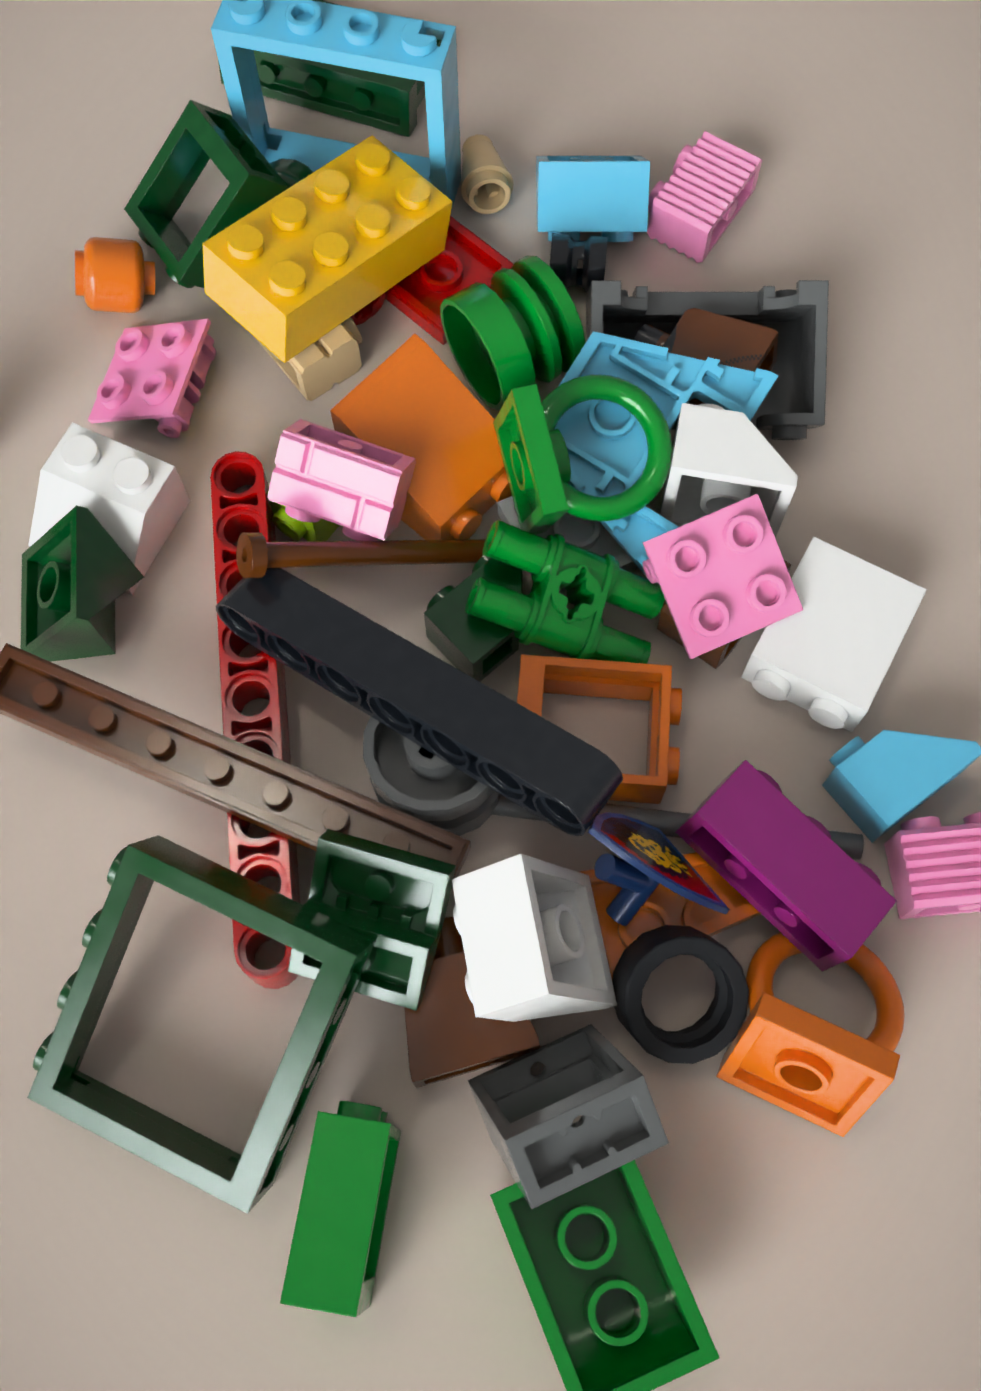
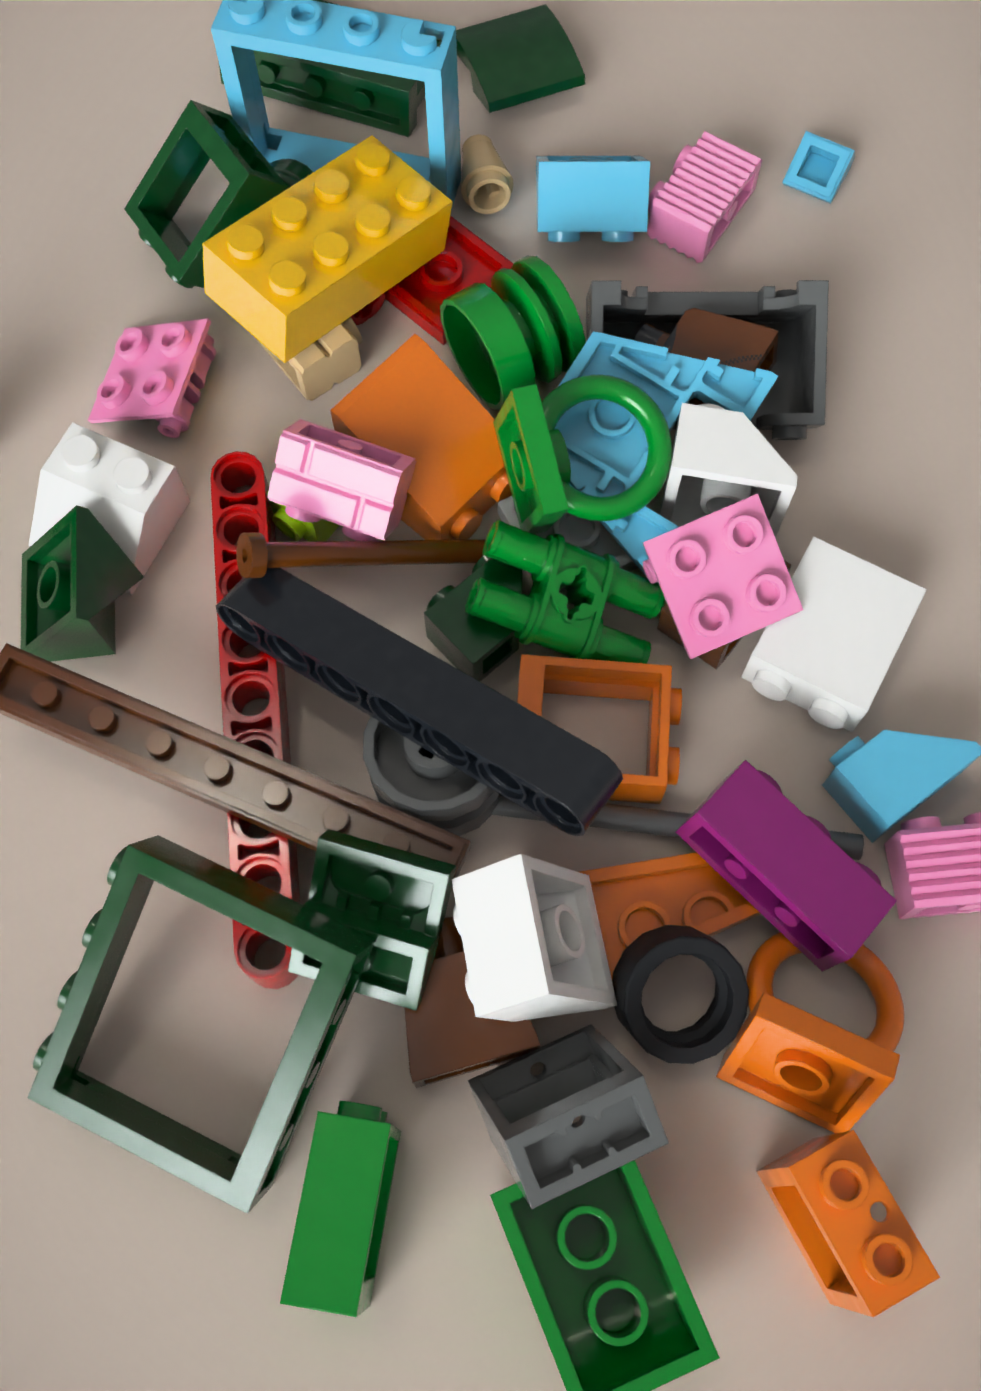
orange head [75,237,155,313] -> none
black wheel [550,233,608,293] -> none
shield [588,812,730,926] -> none
none -> dark green slope [456,4,585,113]
none -> orange window [756,1130,940,1318]
none -> medium azure slope [782,131,855,204]

